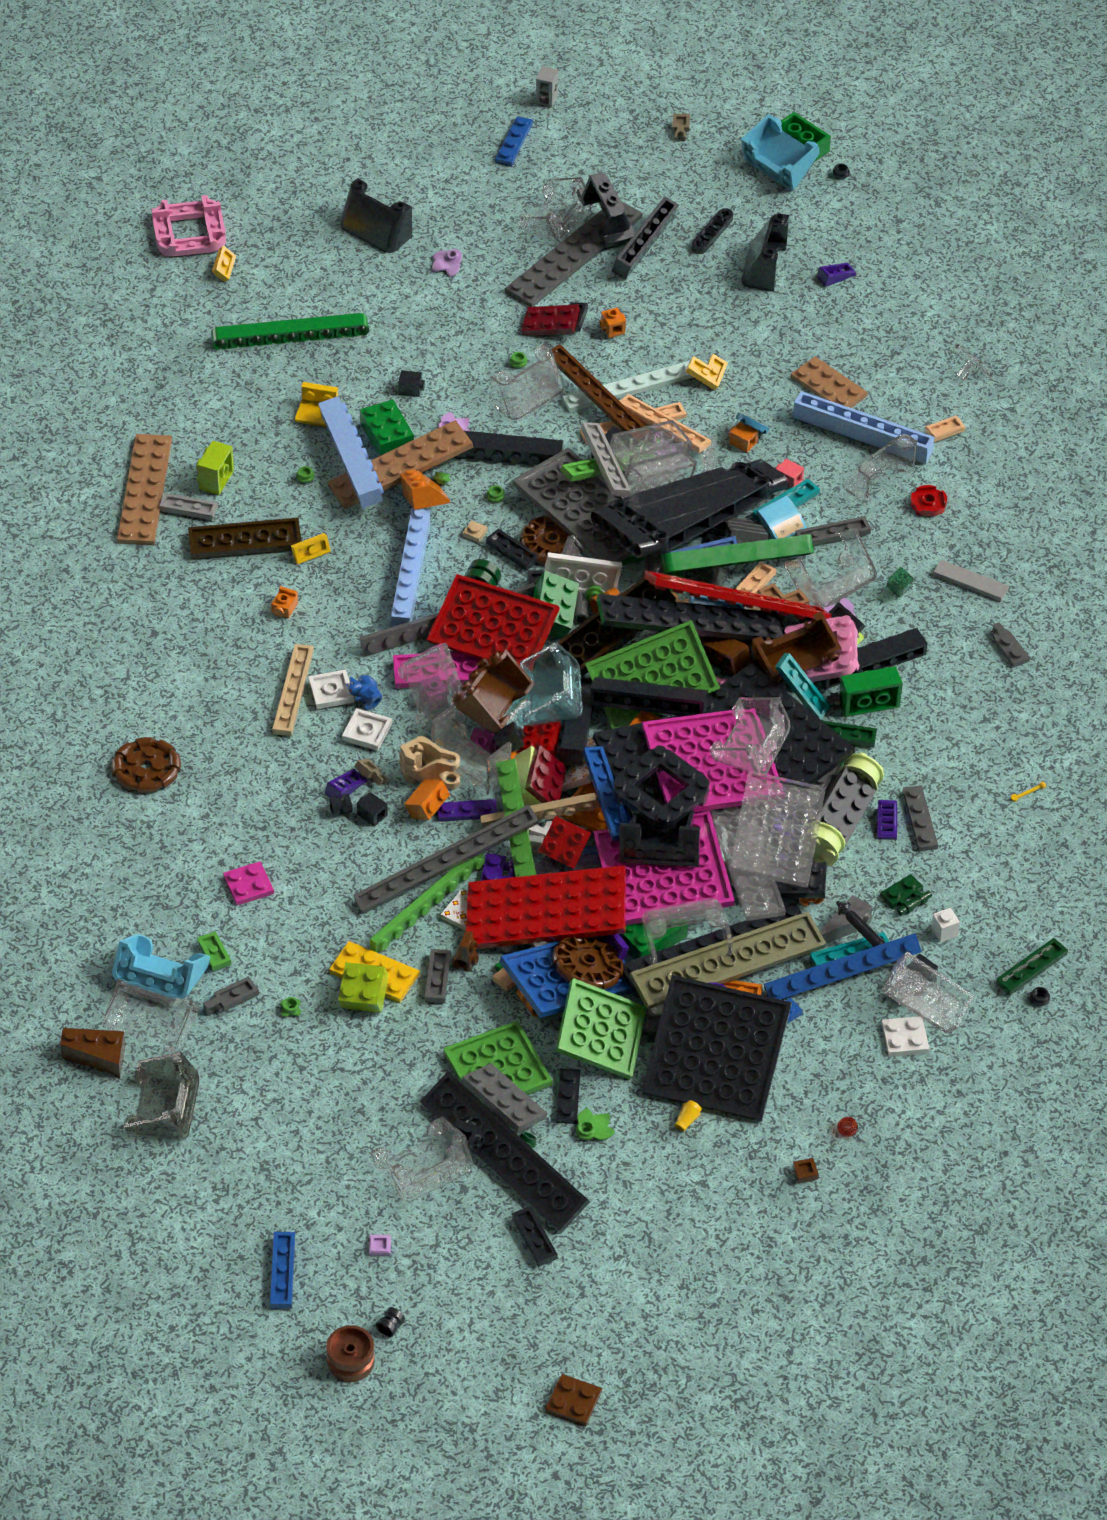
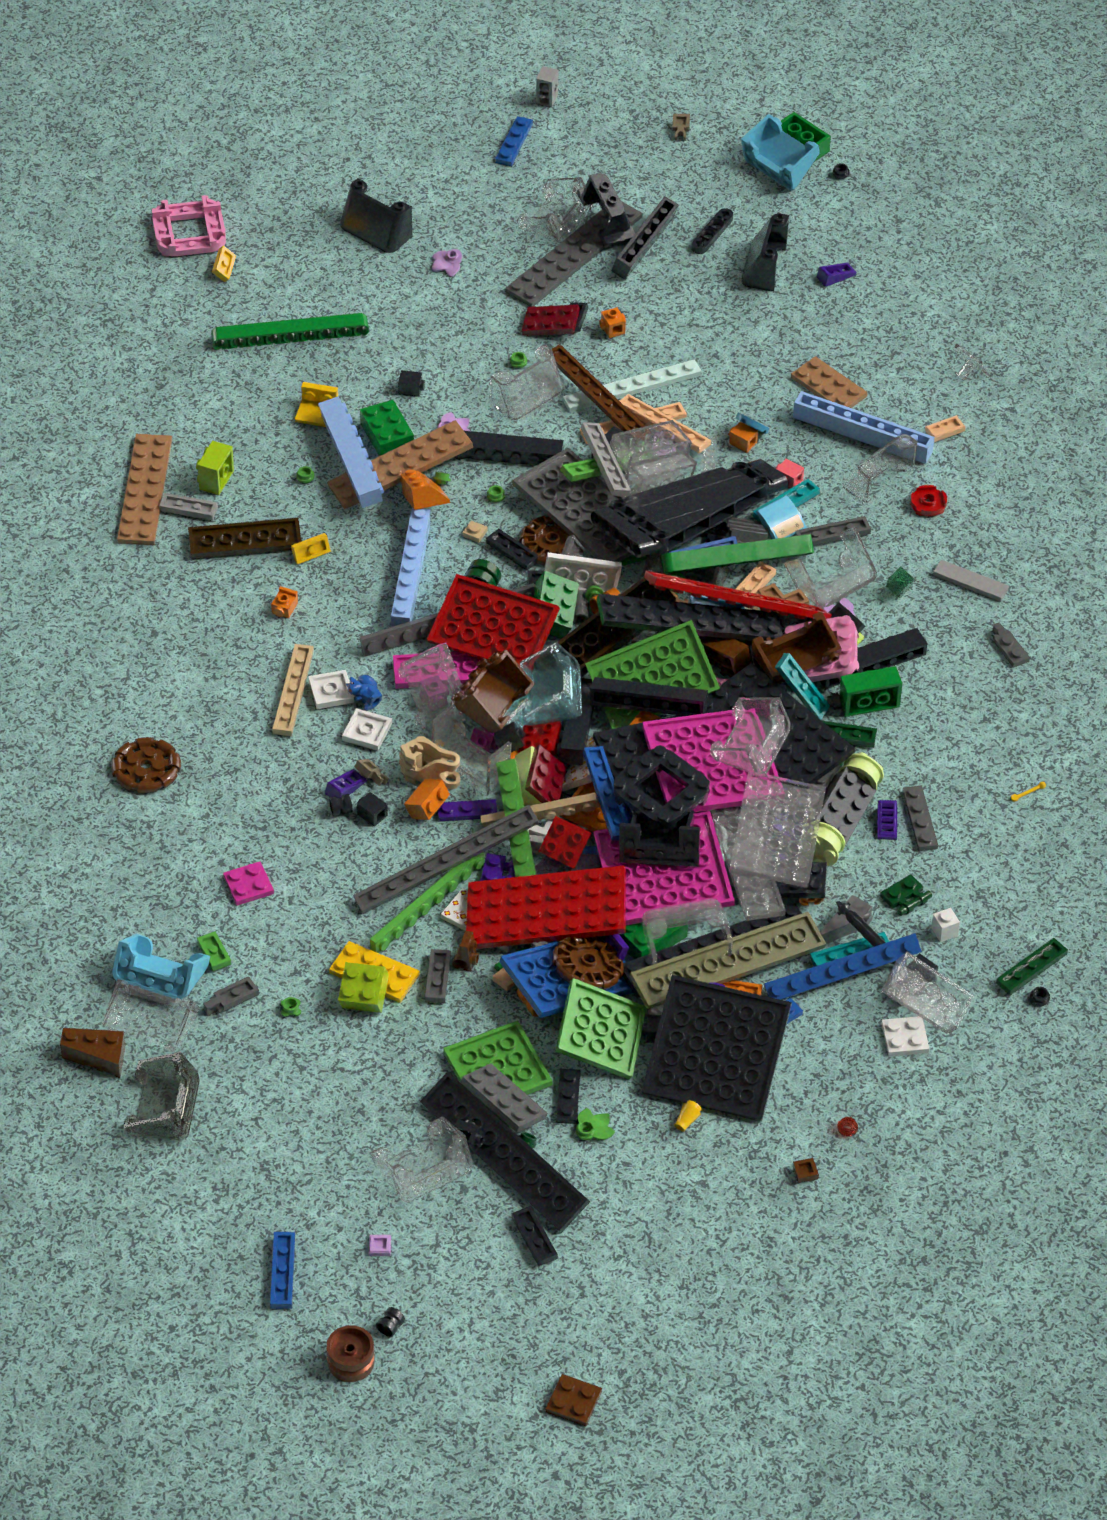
yellow plate [685,354,728,390] -> none

